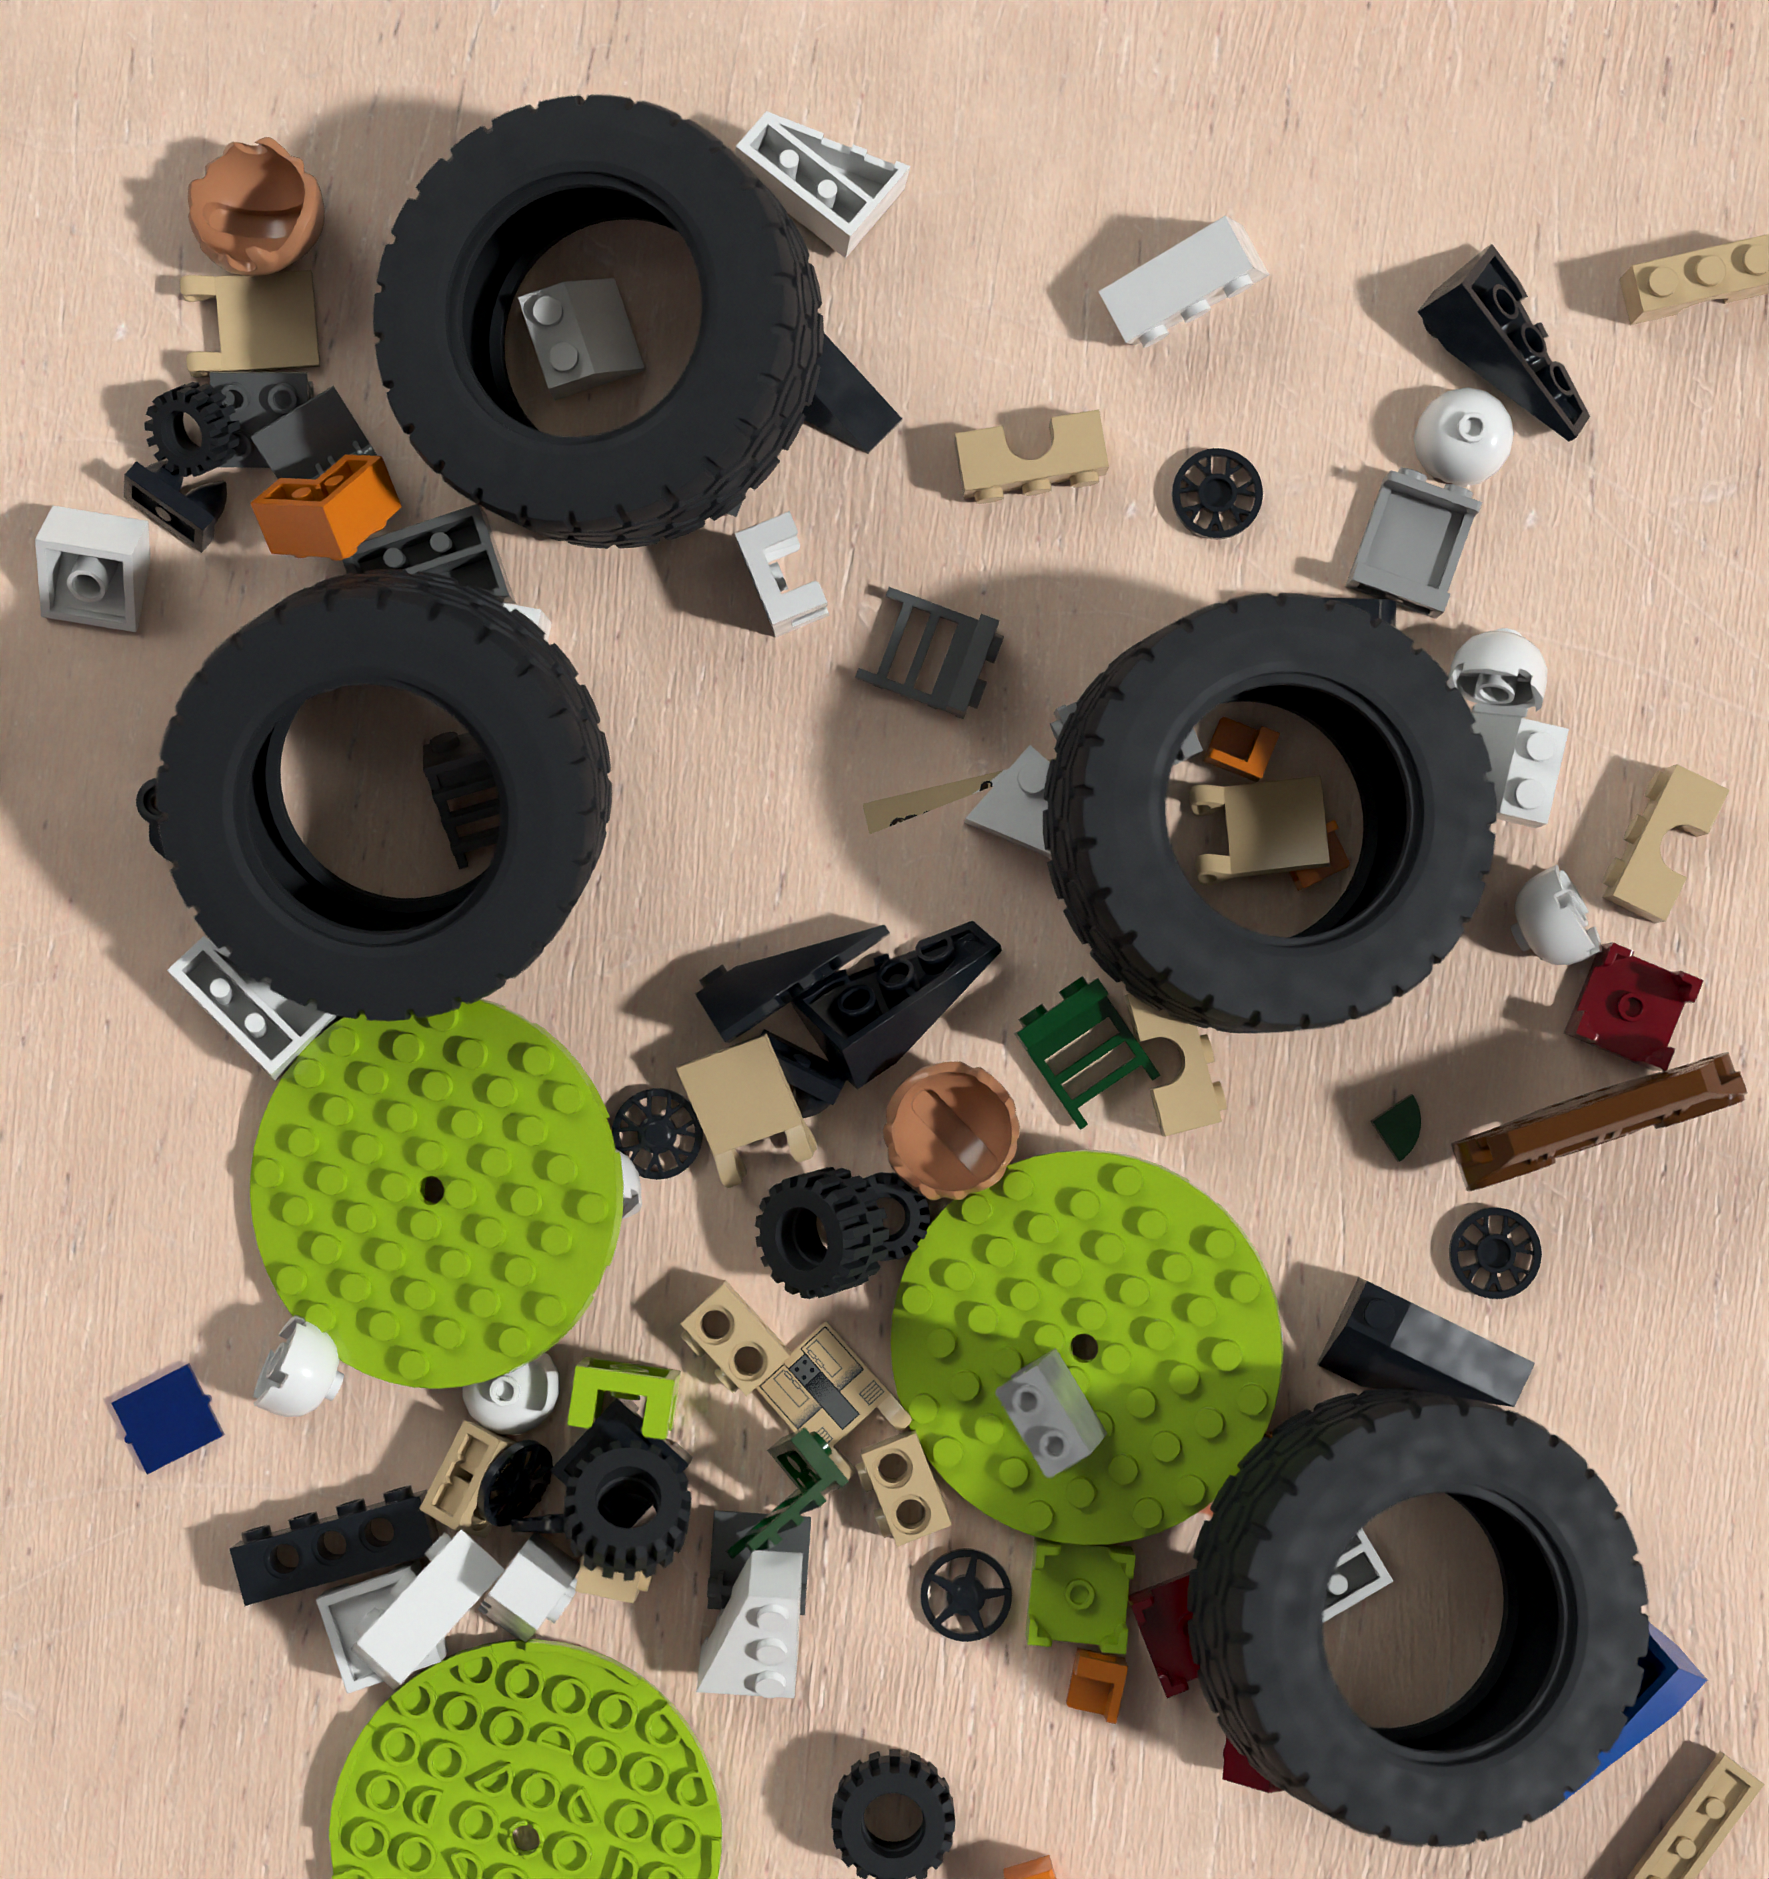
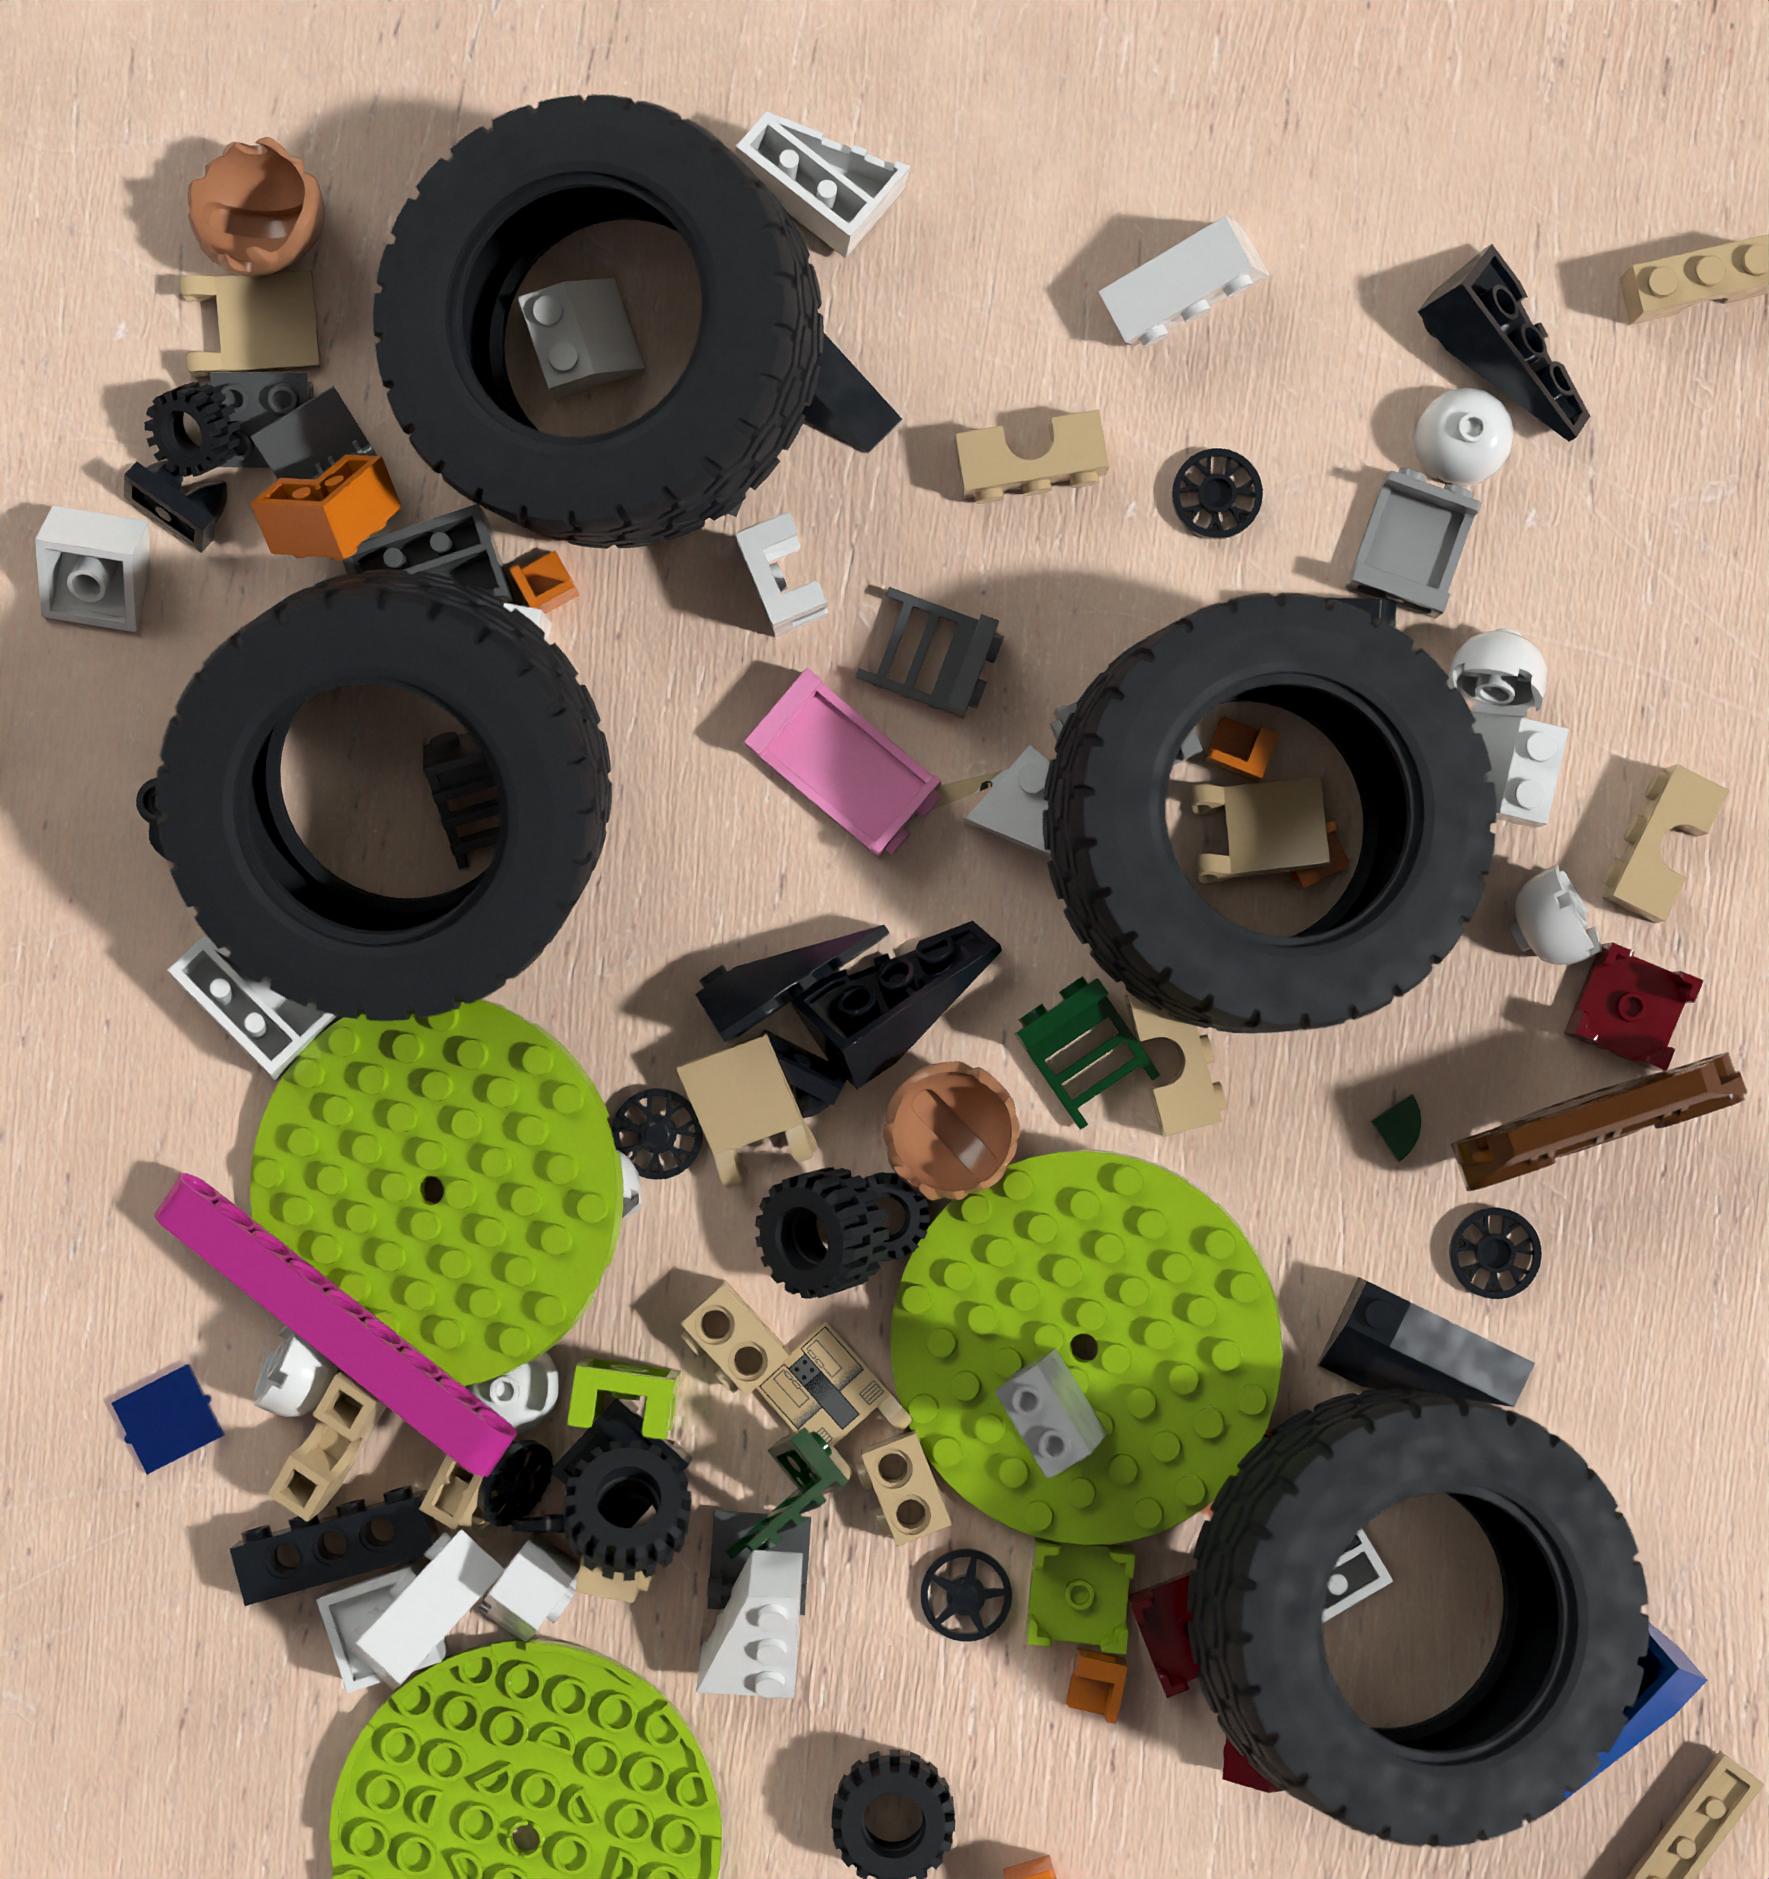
none -> dark pink beam [155,1173,517,1477]
none -> tan arch [267,1370,387,1522]
none -> orange panel [509,550,580,614]
none -> bright pink panel [744,668,942,858]

